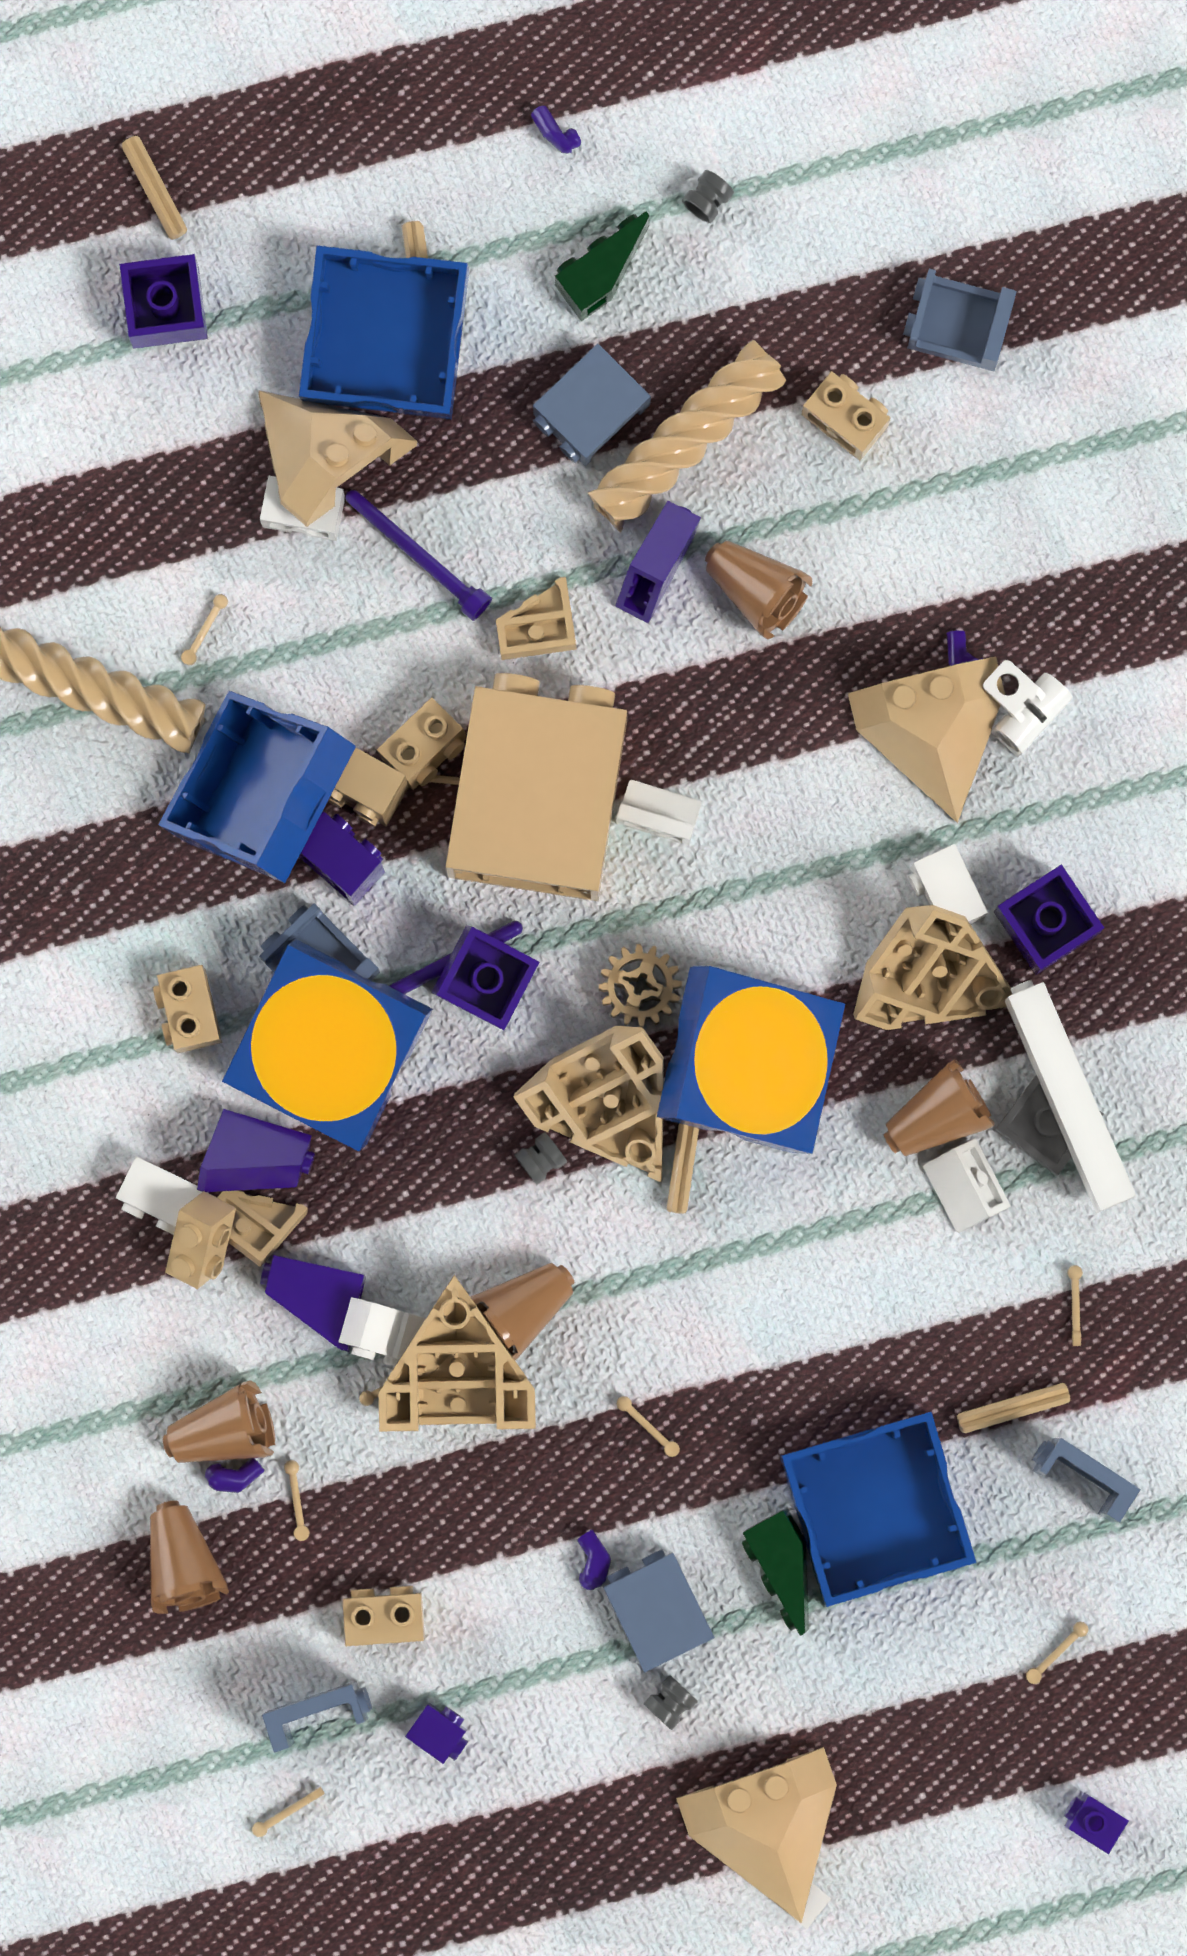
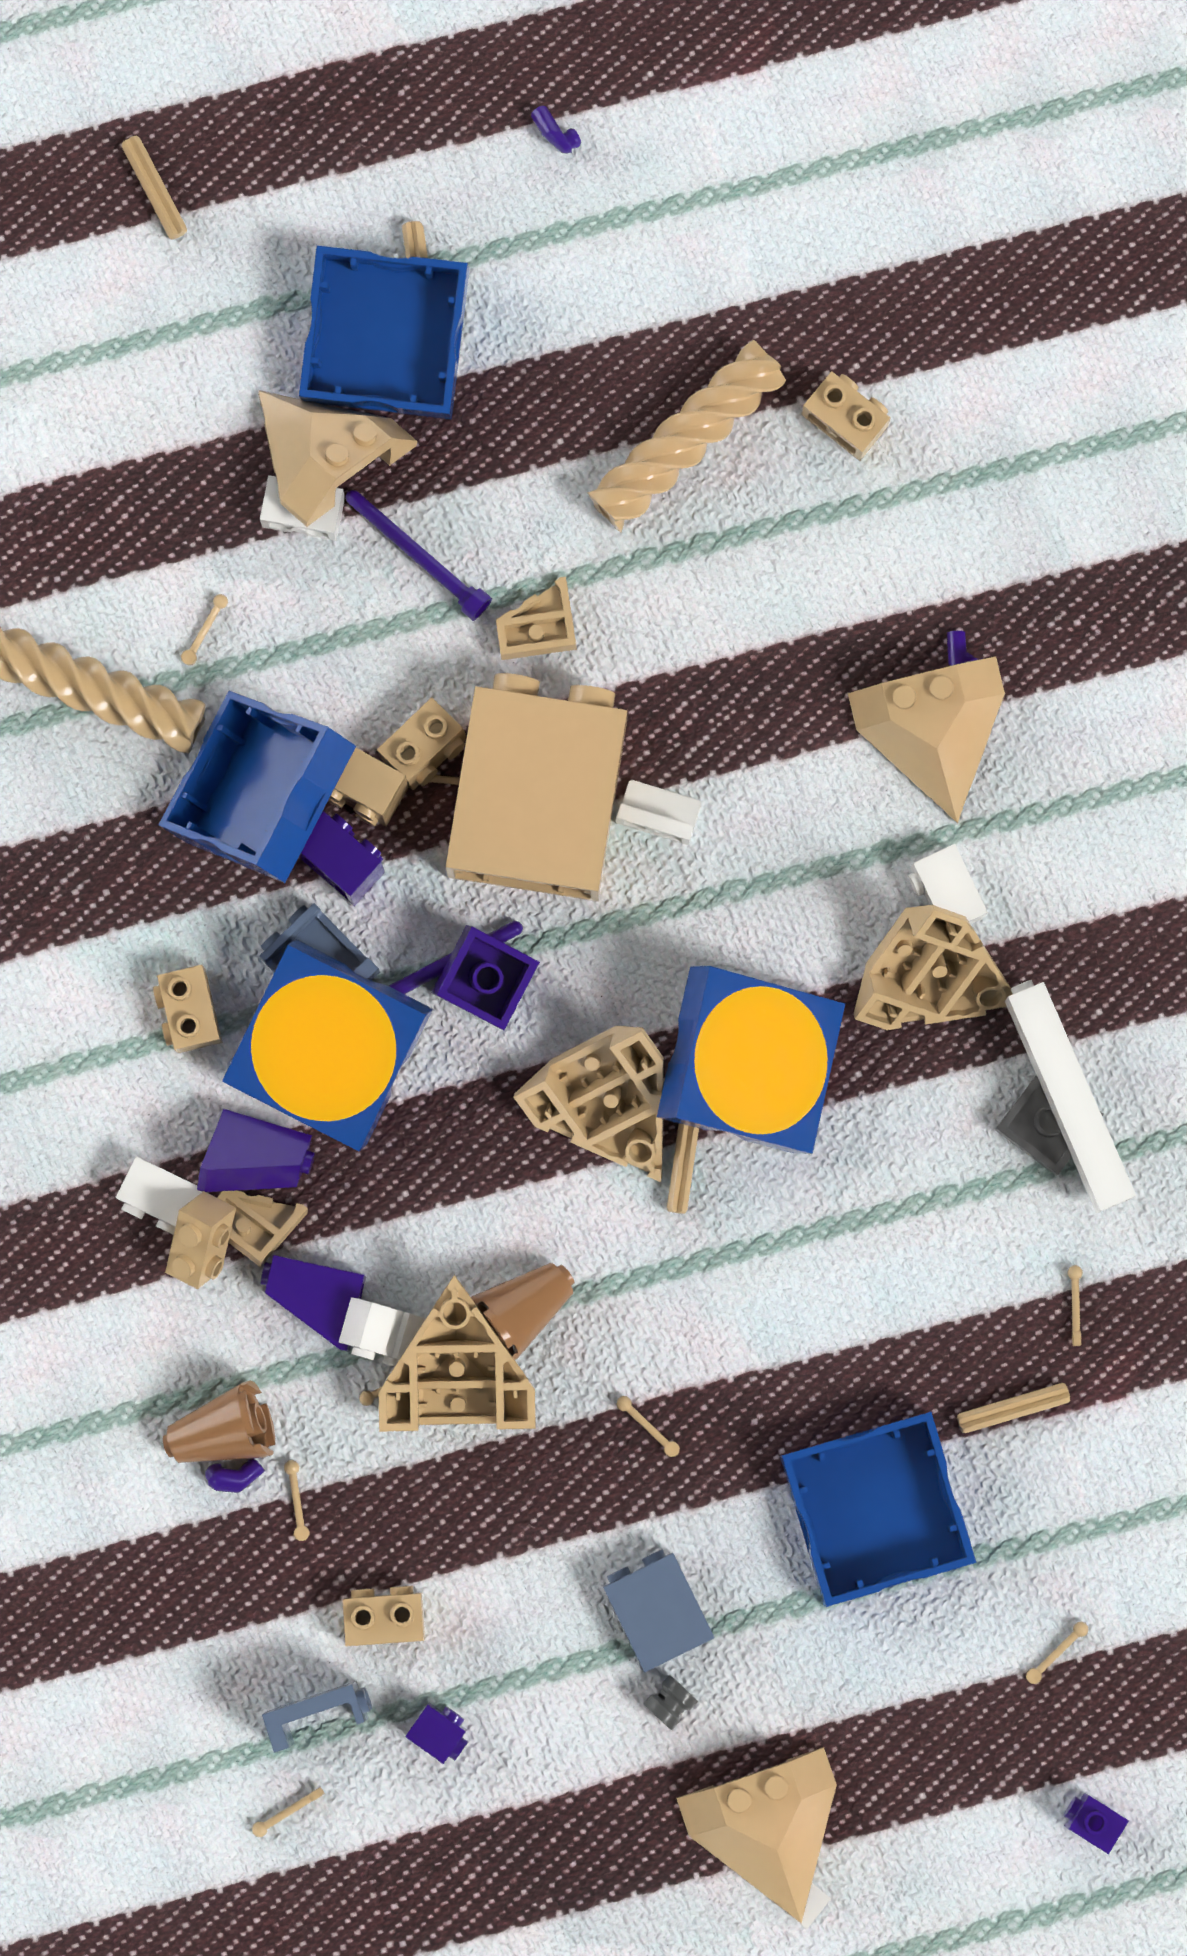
dark purple brick [119,254,208,349] -> none
medium nougat cone [150,1501,229,1614] -> none
dark grey wheel [514,1132,567,1185] -> none
sand blue panel [533,343,651,466] -> none
dark green slope [555,211,650,322] -> none
dark purple arm [577,1529,611,1590] -> none
tan gear [599,944,682,1028] -> none
dark purple slope [615,501,701,624] -> none
dark grey wheel [682,170,734,223] -> none
medium nougat cone [705,541,812,639] -> none
dark green slope [742,1507,809,1636] -> none
medium nougat cone [883,1059,995,1156] -> none
sand blue panel [903,269,1017,372] -> none
white panel [923,1138,1011,1233] -> none
white piece [983,660,1072,757] -> none
dark purple brick [994,864,1104,975] -> none
sand blue panel [1032,1438,1141,1523] -> none

